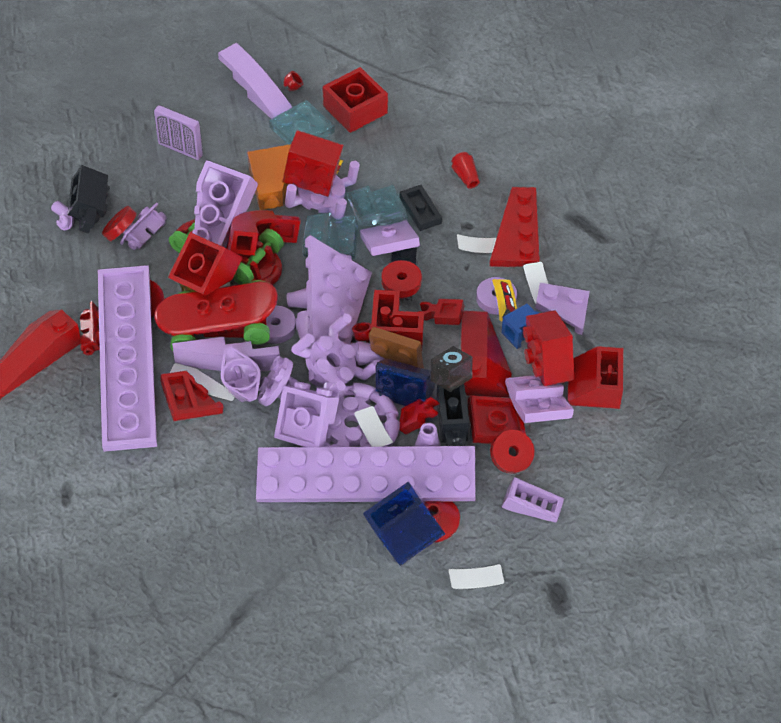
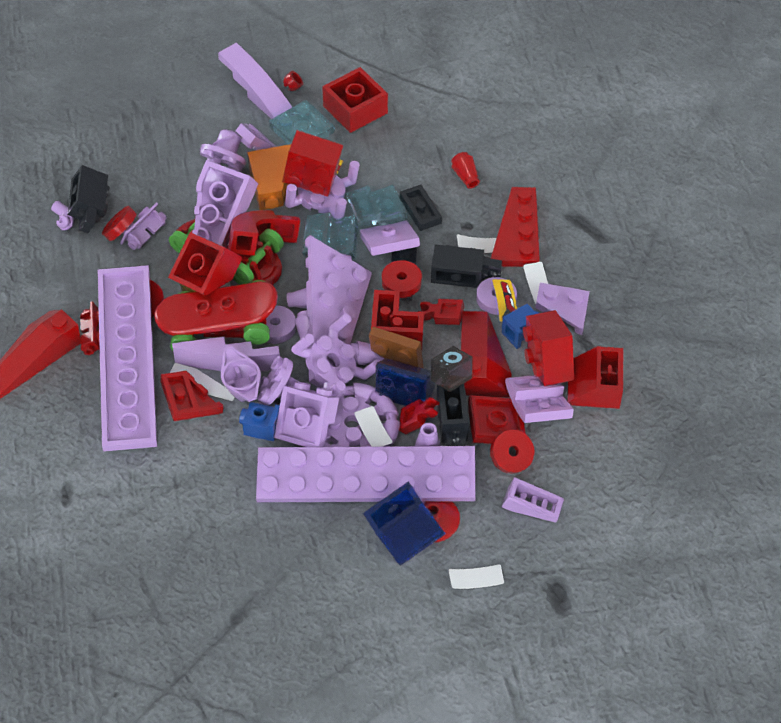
lavender tile [154,105,203,160] -> none
red hinge [352,322,371,343] -> none
none -> lavender plate [200,130,247,172]
none -> lavender wing [236,123,276,150]
none -> blue brick [239,402,280,442]
none -> black hinge [431,244,502,288]

